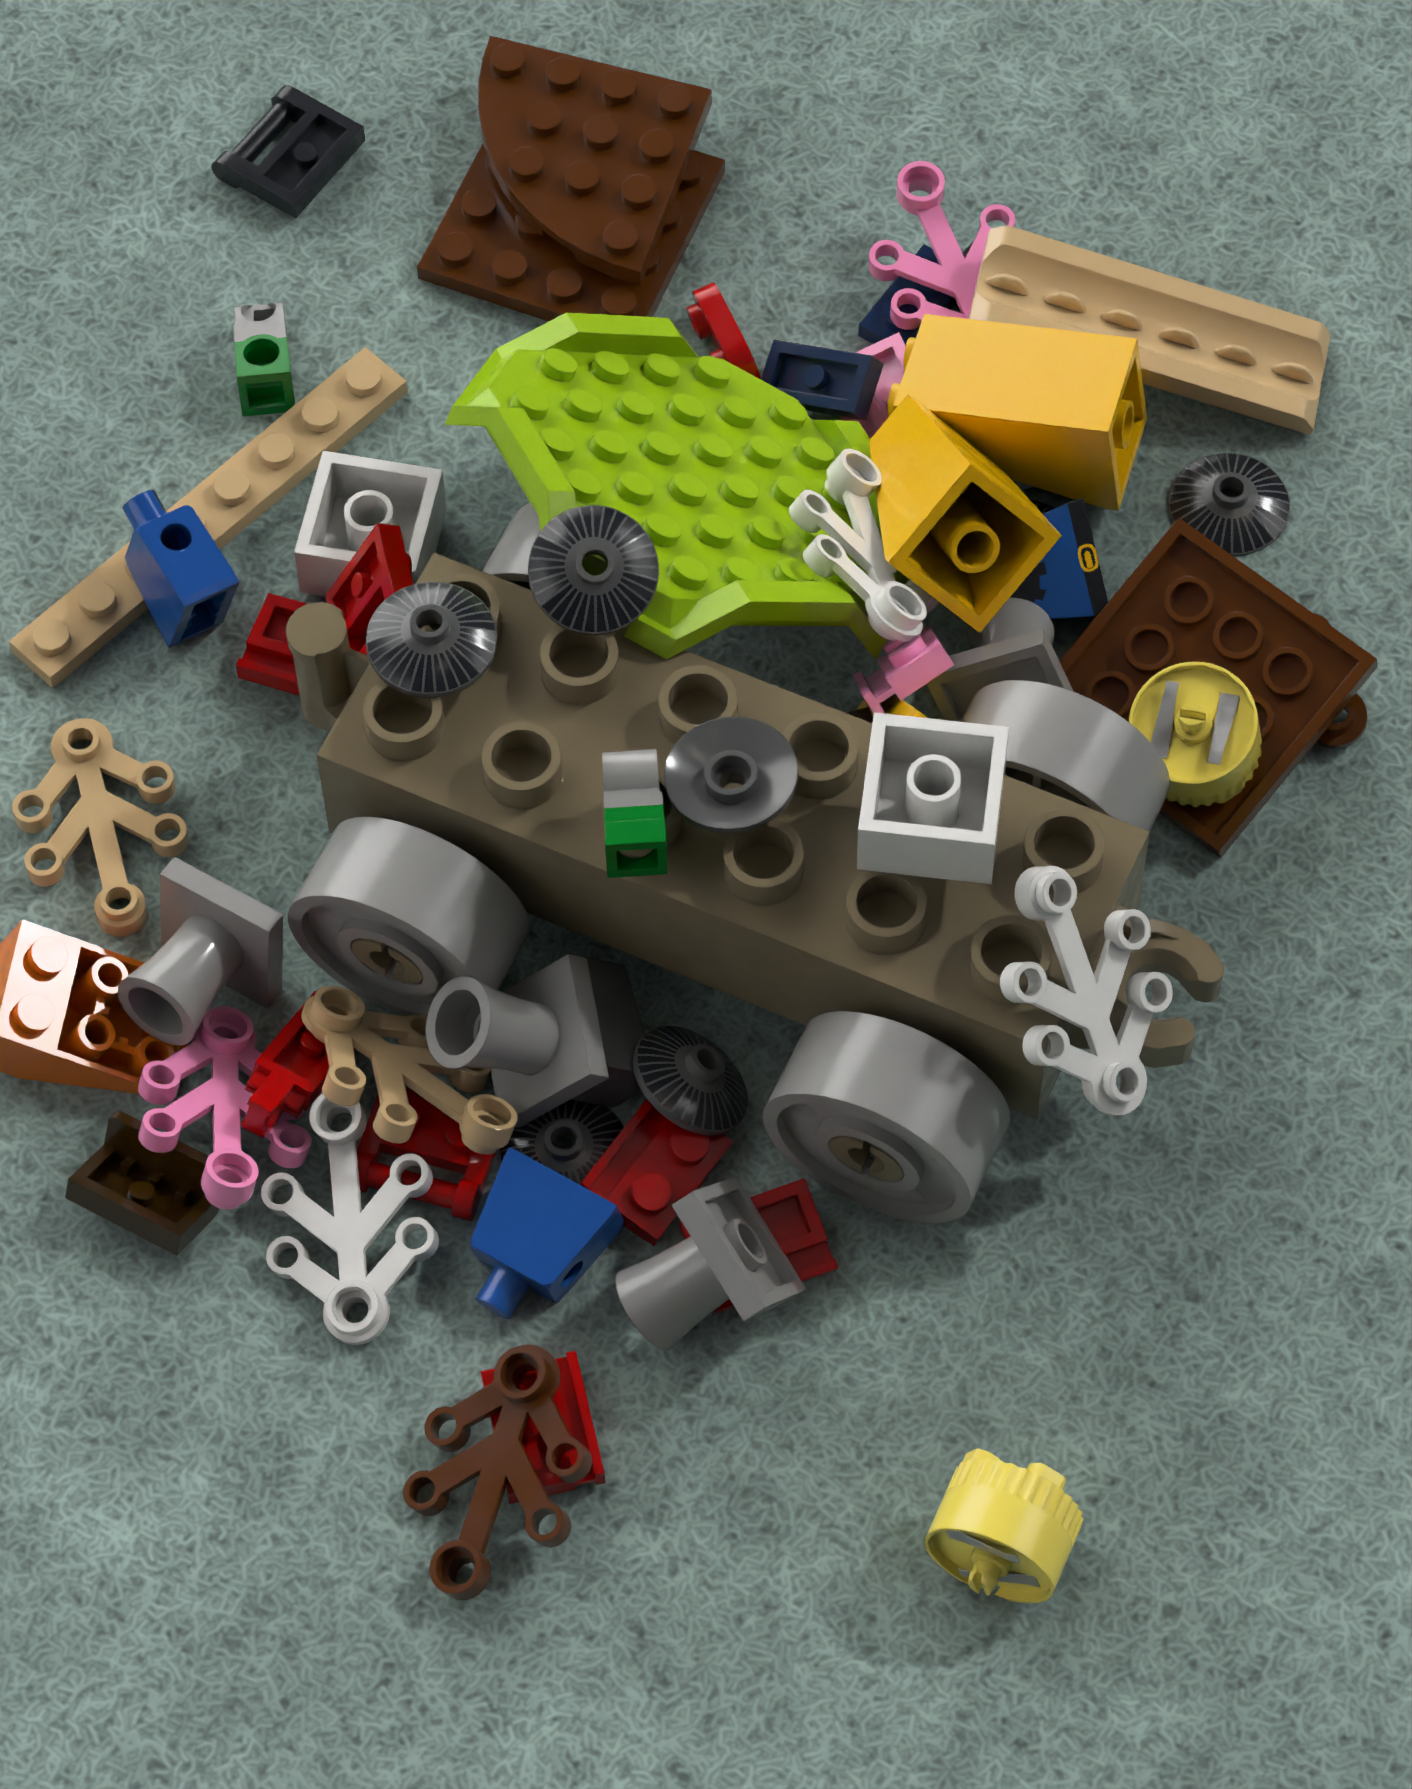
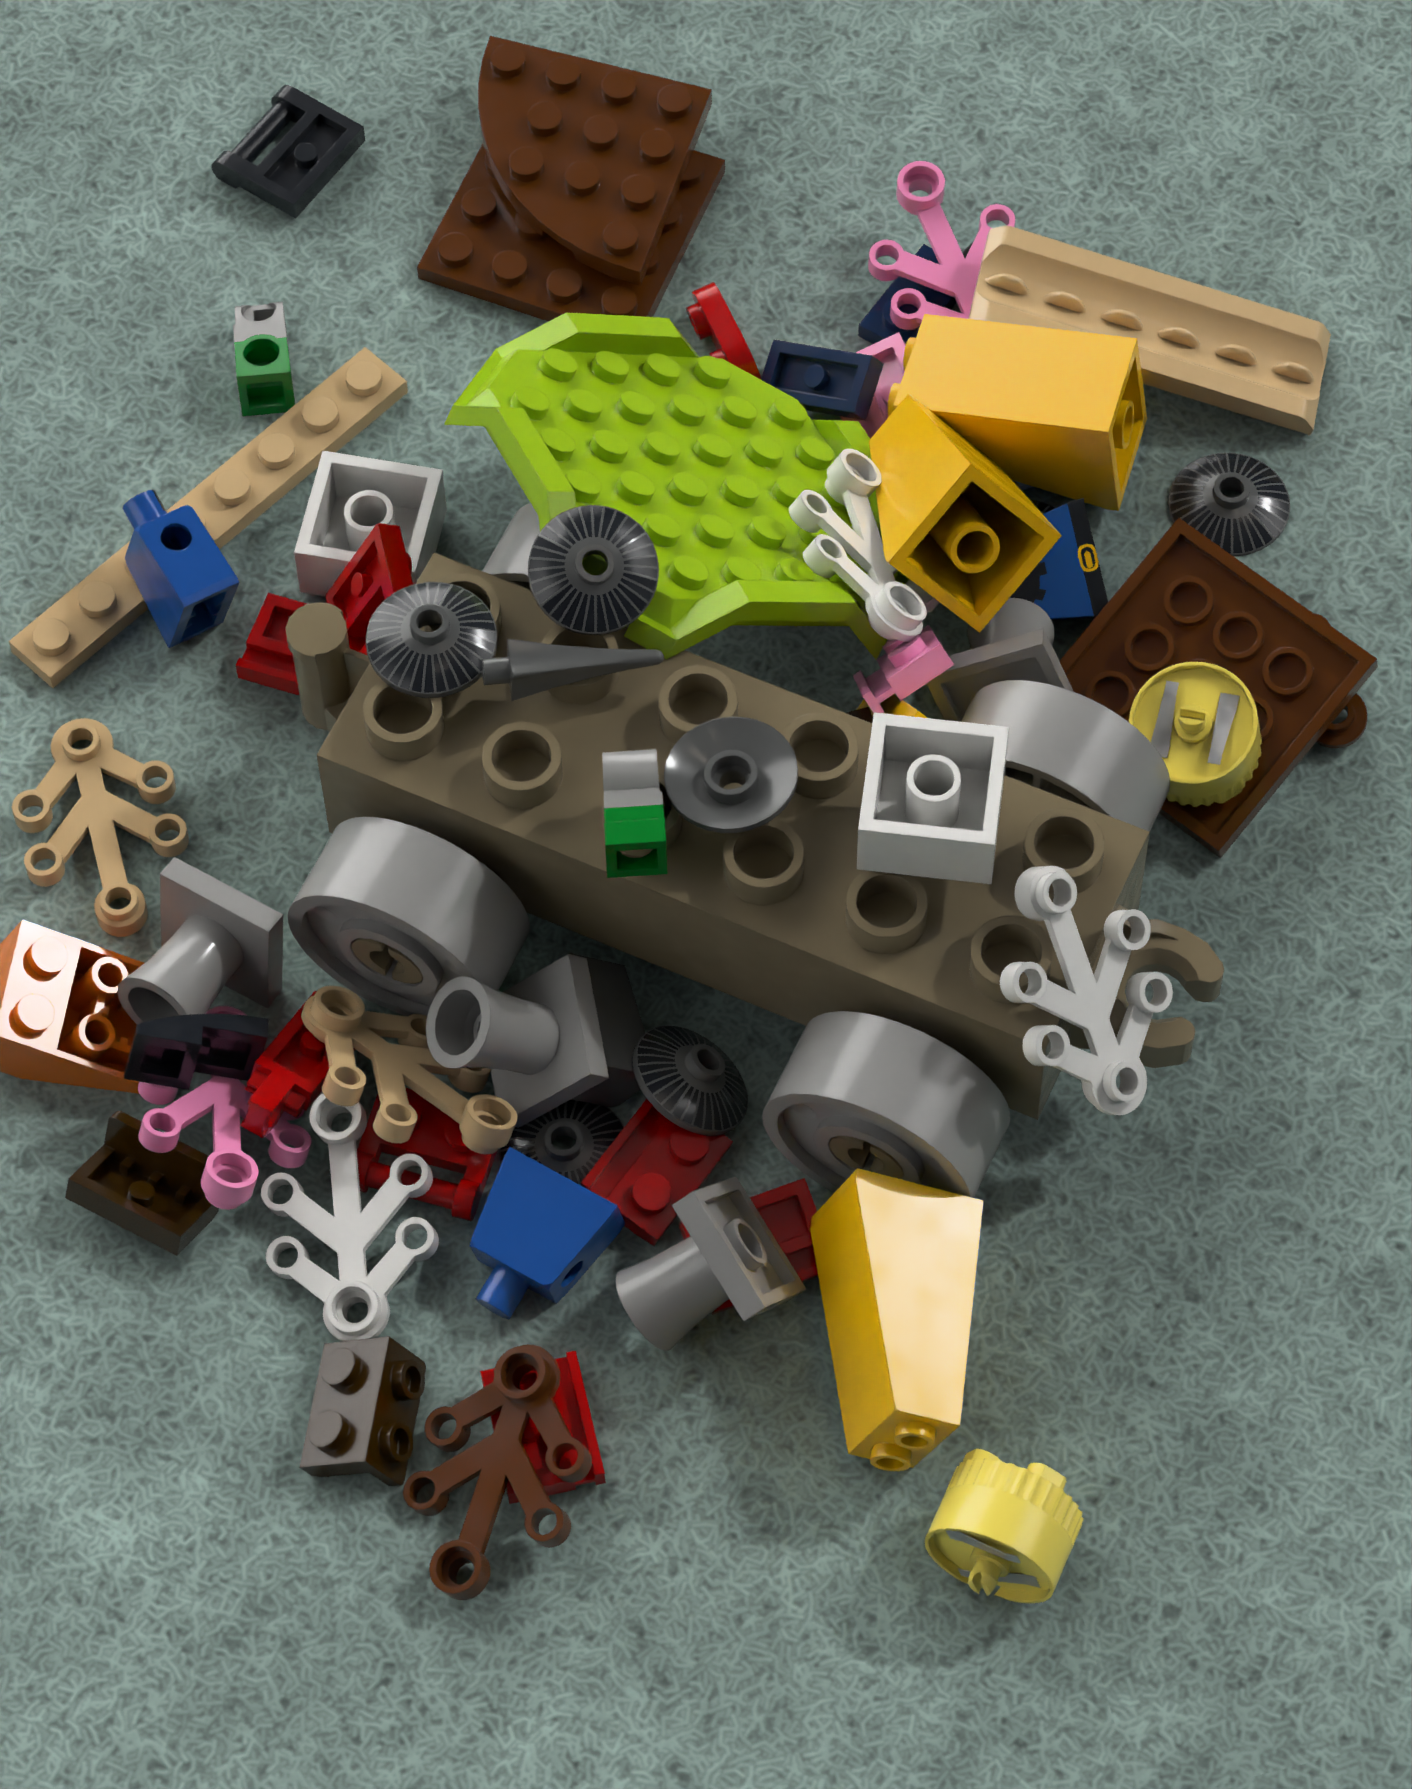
none -> black slope [124,1014,269,1090]
none -> dark brown bracket [299,1336,426,1486]
none -> dark grey piece [481,638,664,701]
none -> yellow slope [810,1168,984,1471]

